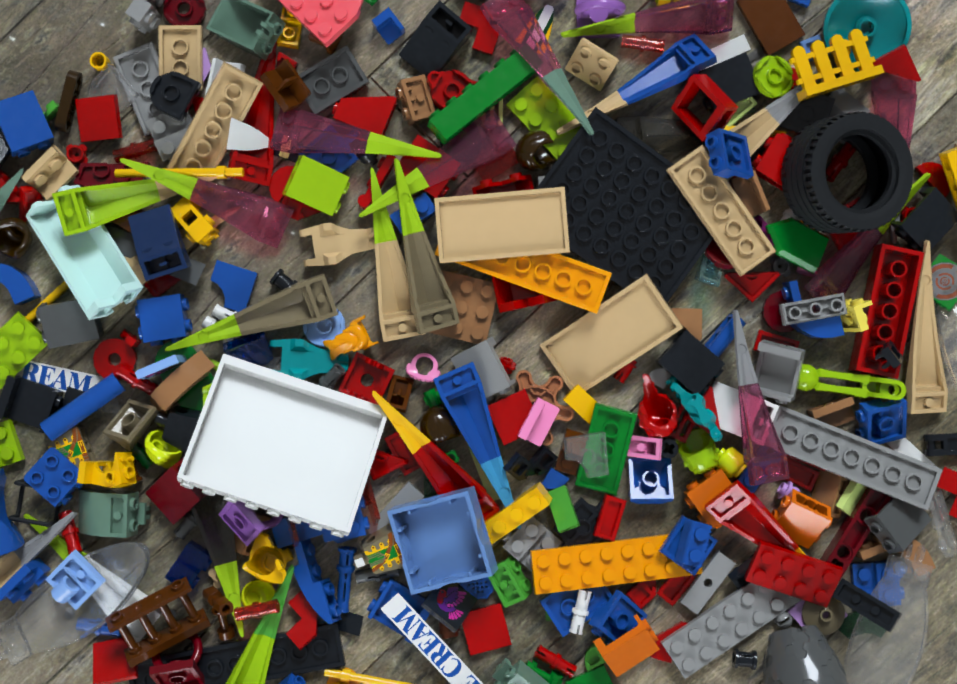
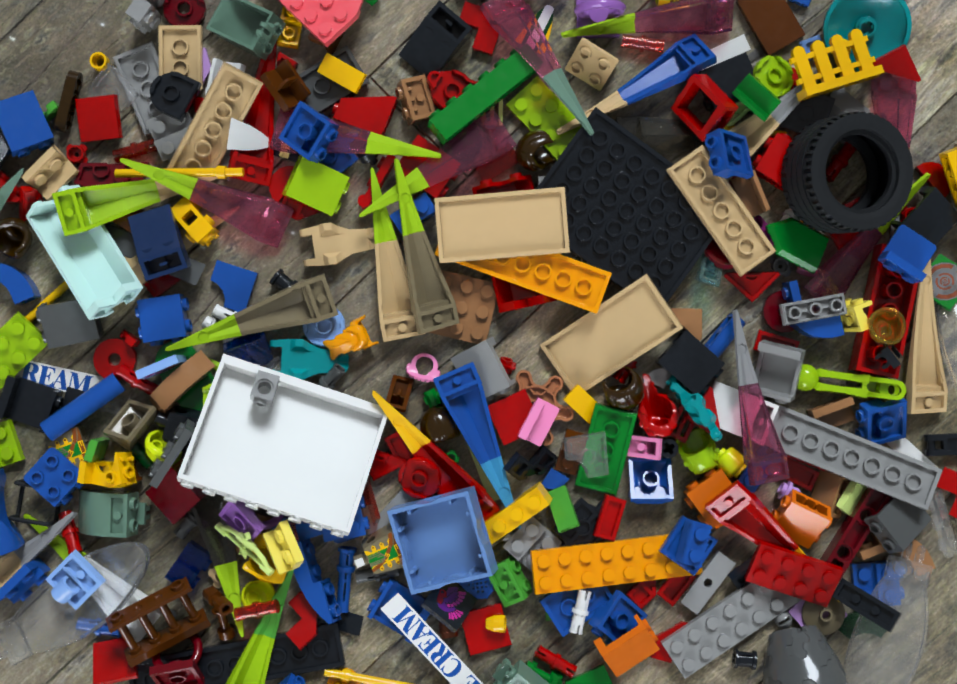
red piece [338,352,395,405] -> none
blue panel [372,7,405,45] -> none
bright green tile [584,643,605,672] -> none
none -> bright green tile [84,437,110,463]
none -> dark grey plate [148,419,195,489]
none -> yellowish green piece [215,522,275,576]
none -> light grey brick [250,370,280,407]
none -> light yellow bracket [263,520,304,575]
none -> blue plate [278,101,339,163]
none -> yellow slope [317,53,367,94]
none -> red tile [398,456,441,499]
none -> yellow hose [486,615,507,633]
none -> dark brown piece [602,366,644,410]
none -> green panel [732,73,782,122]
none -> clear yellow helmet [868,307,906,345]
none -> blue bracket [877,225,936,284]

